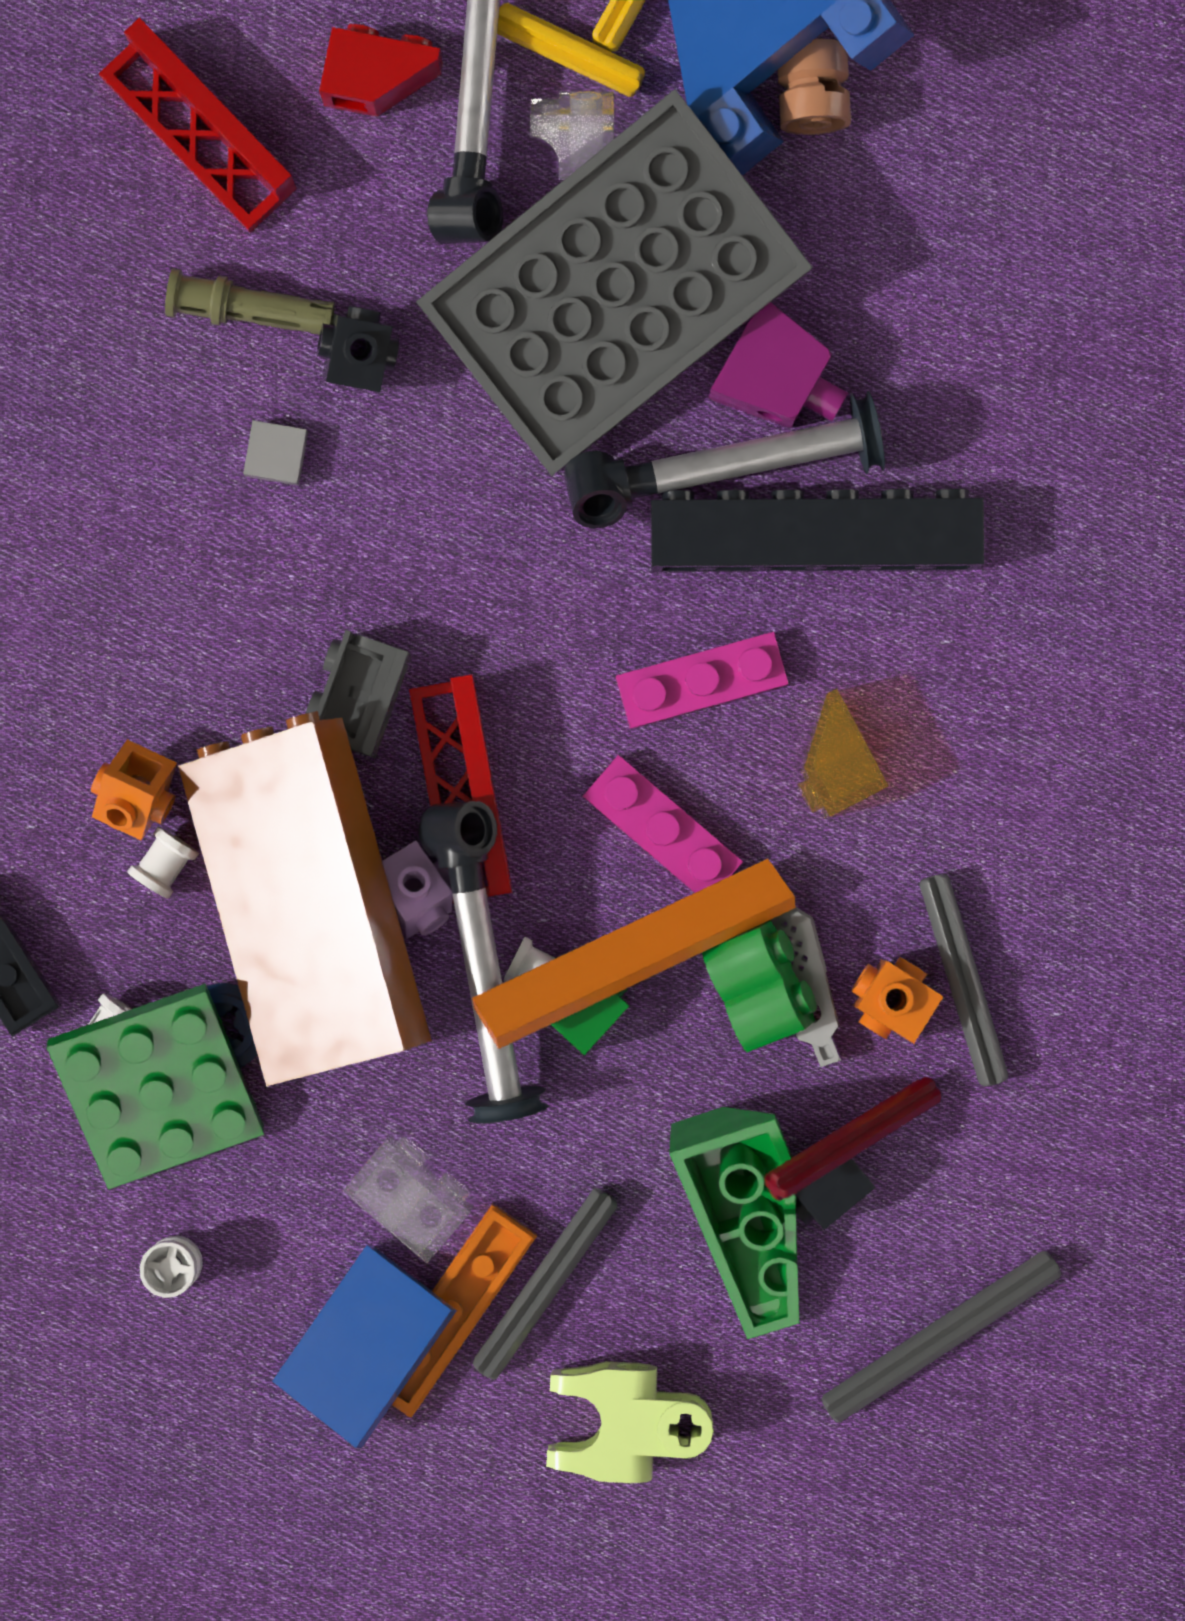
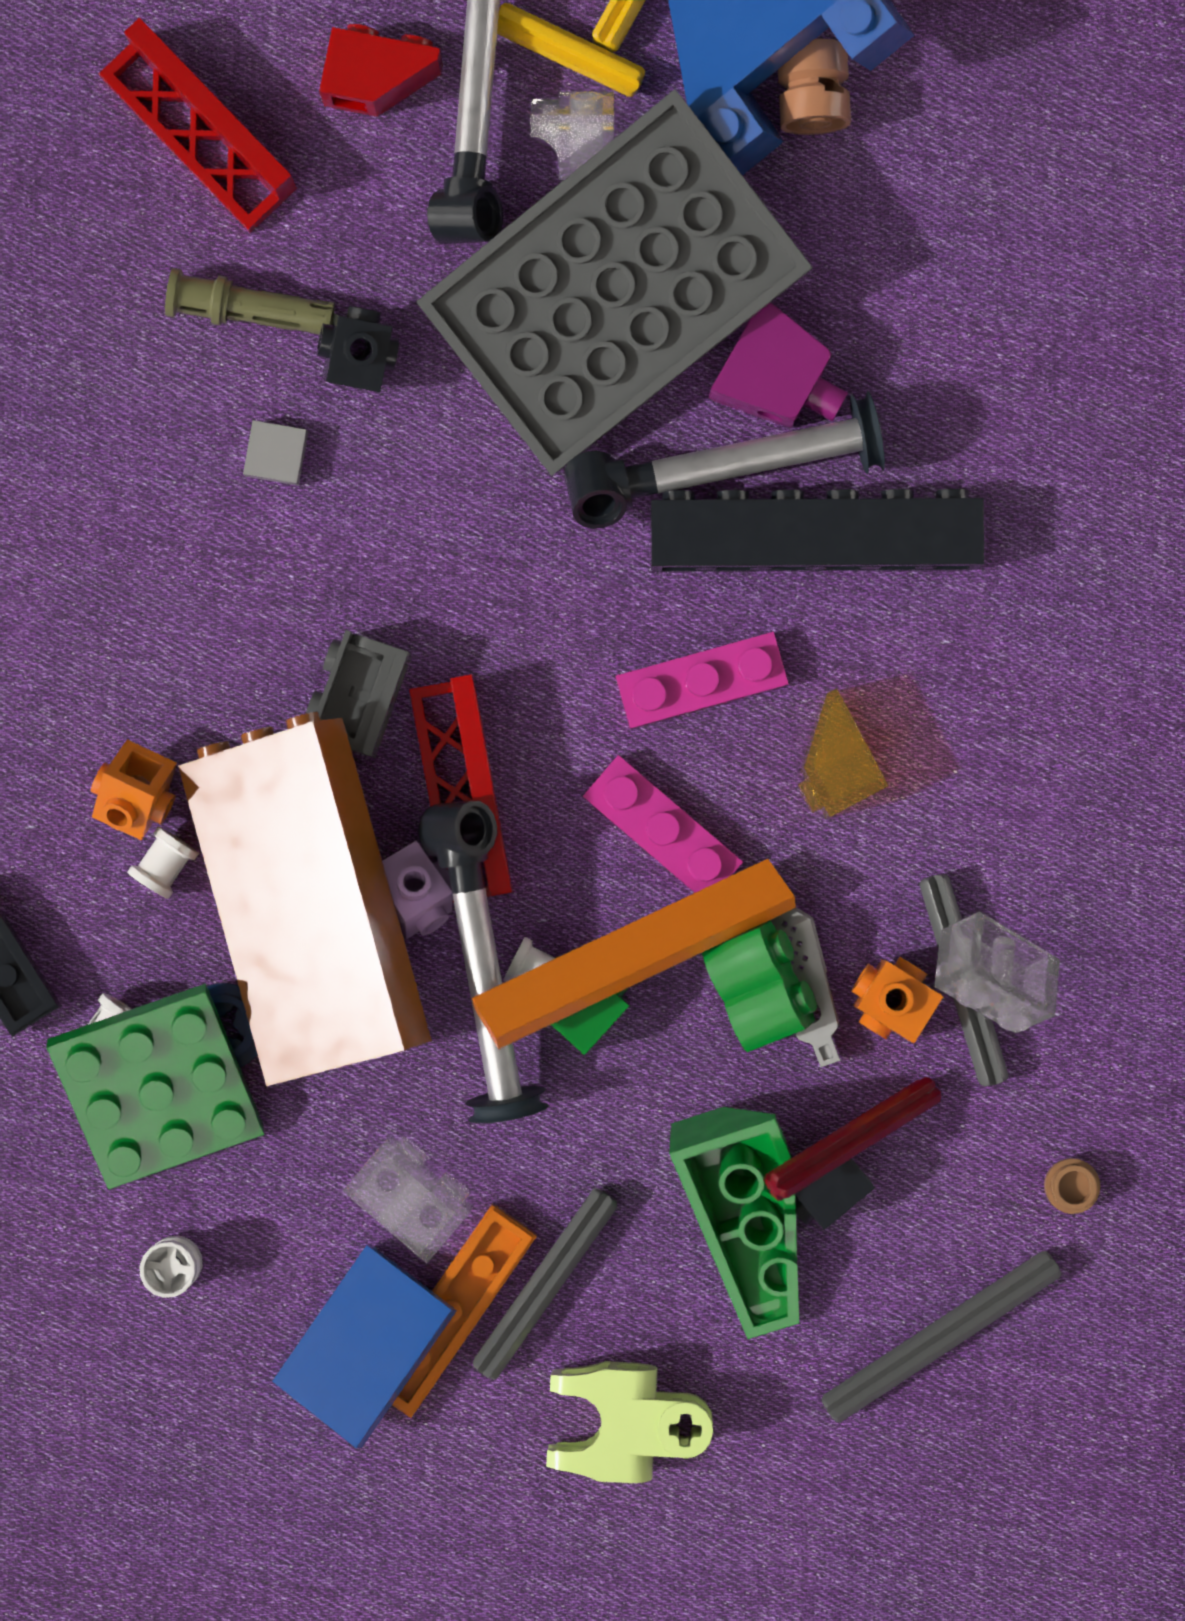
none -> clear brick [934,911,1060,1033]
none -> medium nougat plate [1044,1158,1100,1214]

